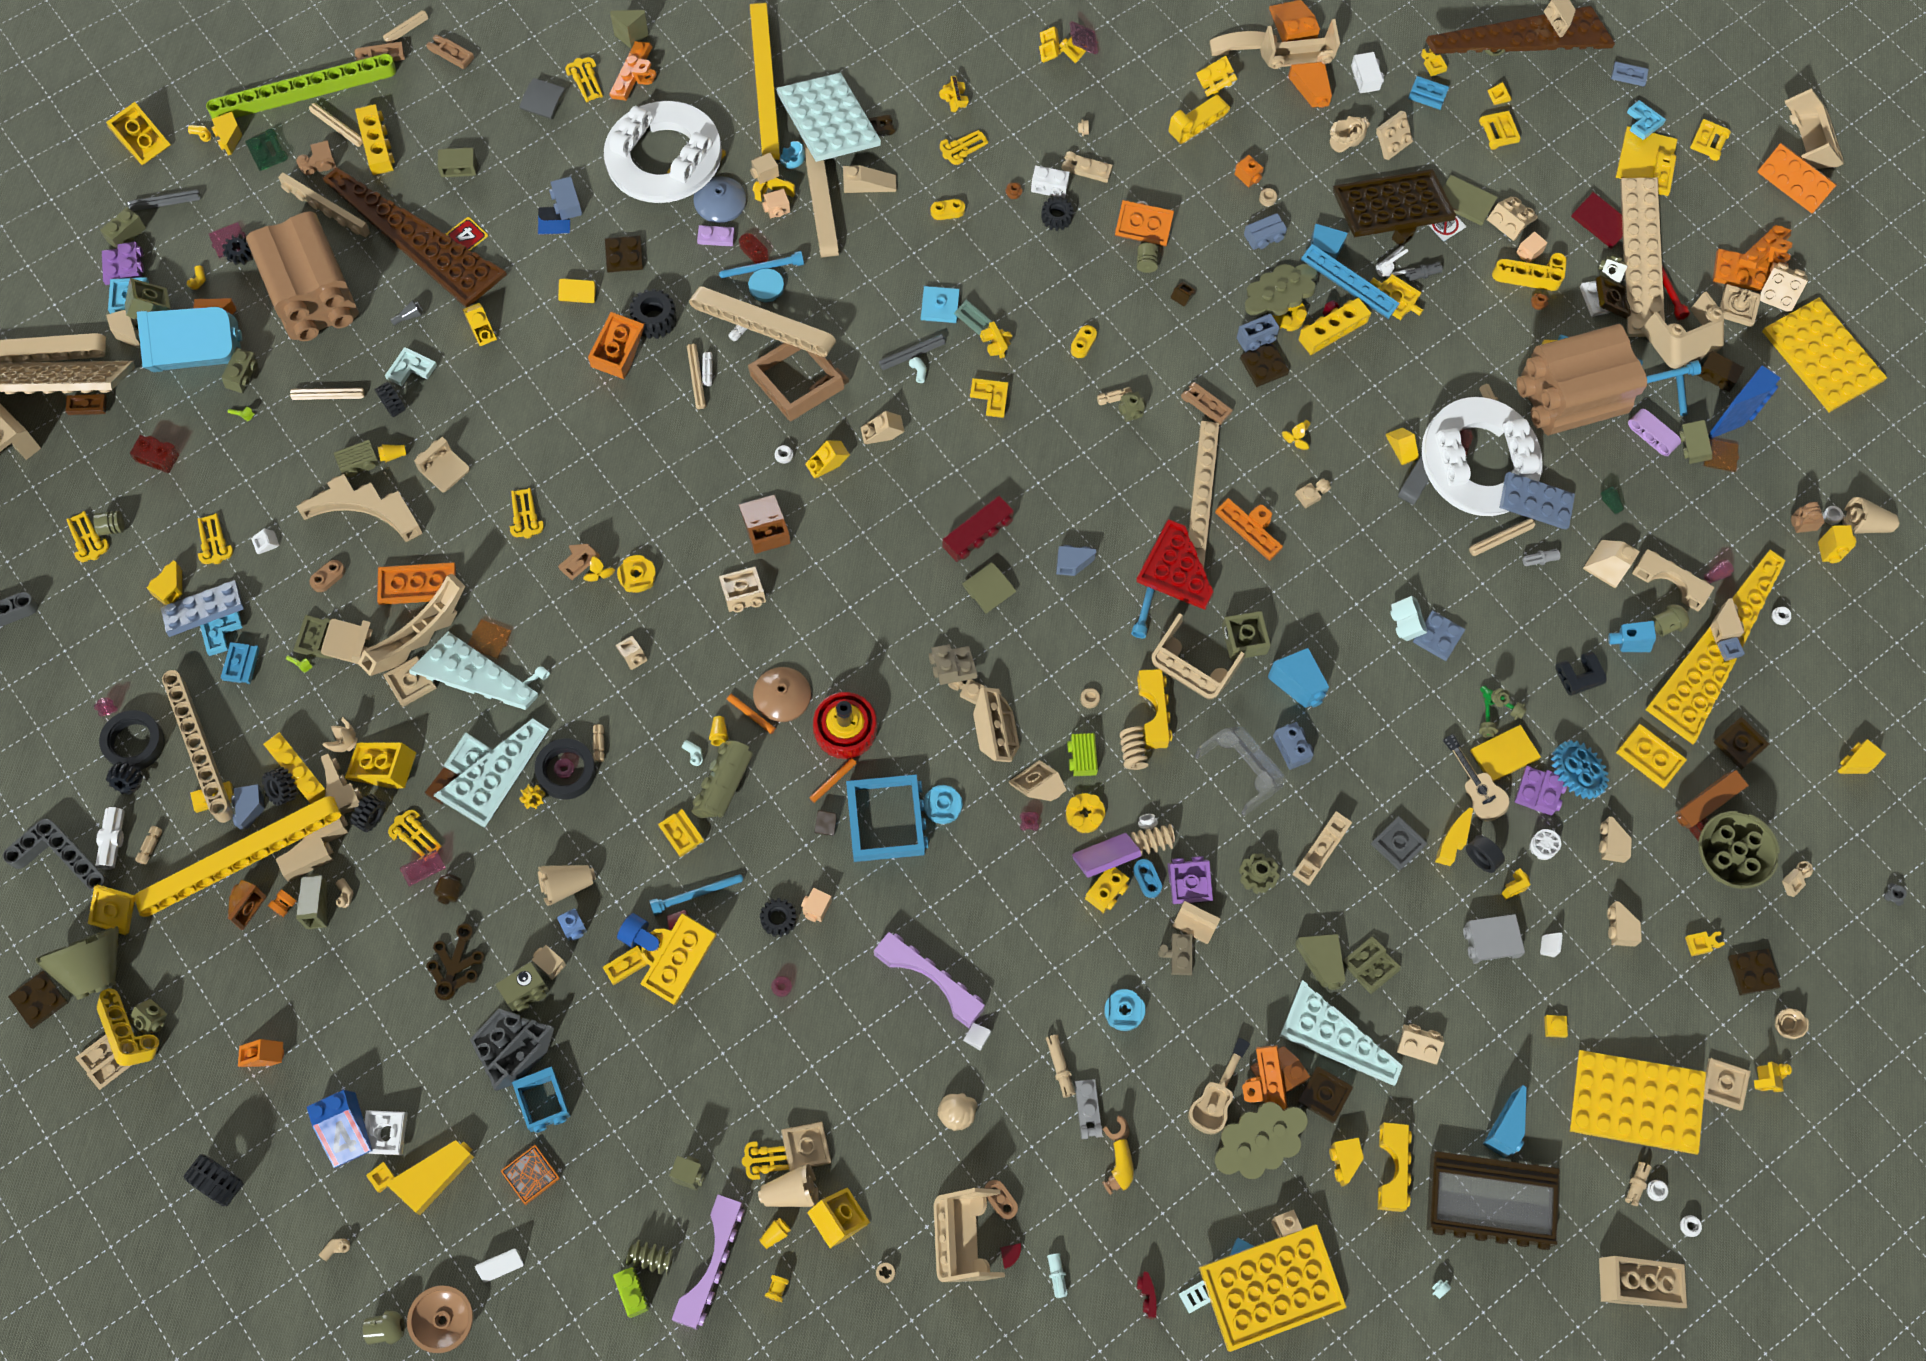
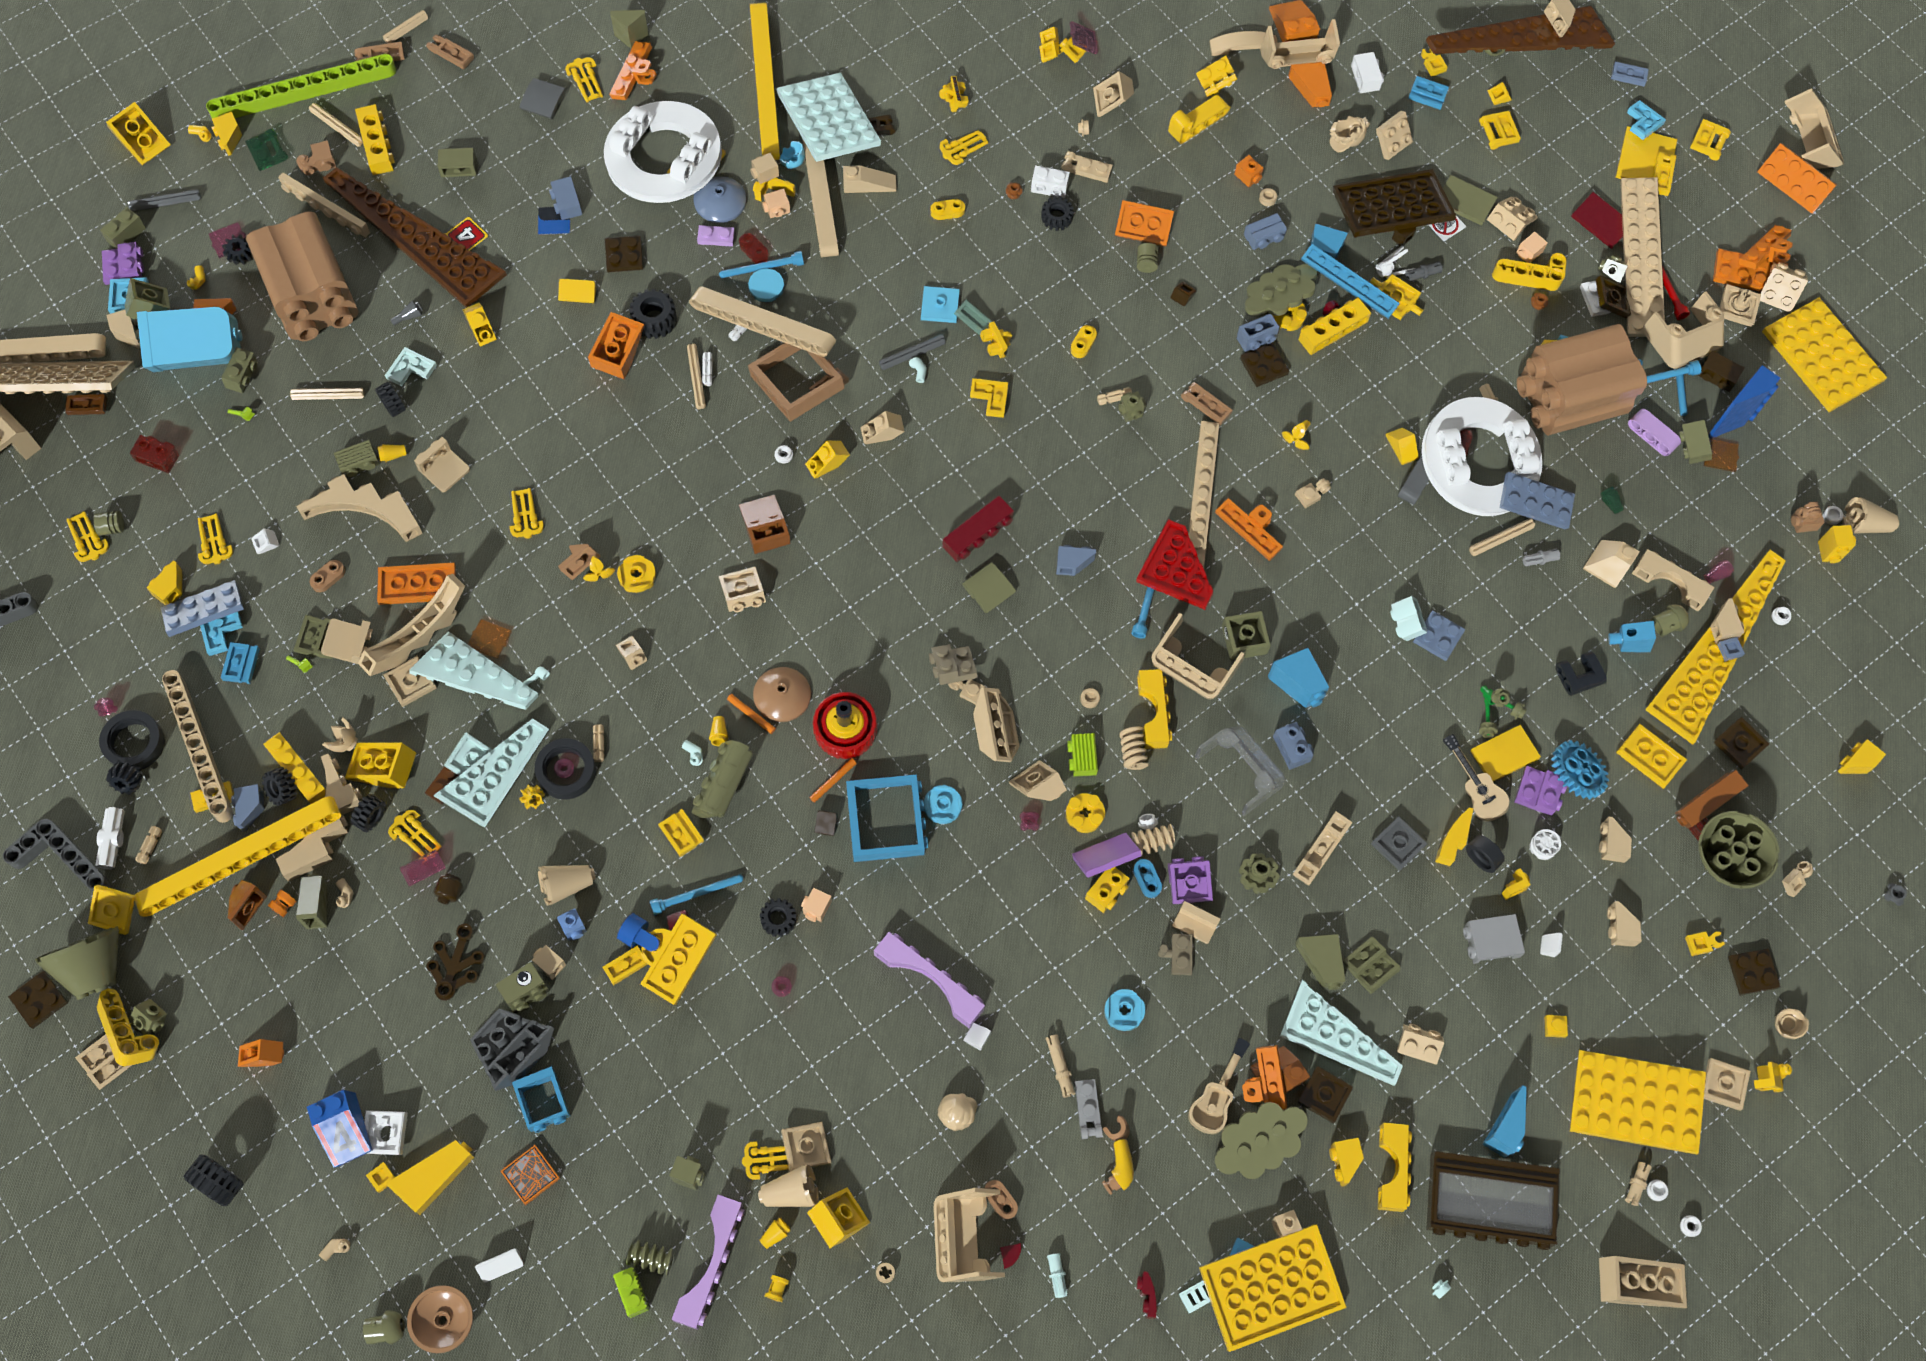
none -> tan slope [1093,71,1134,117]

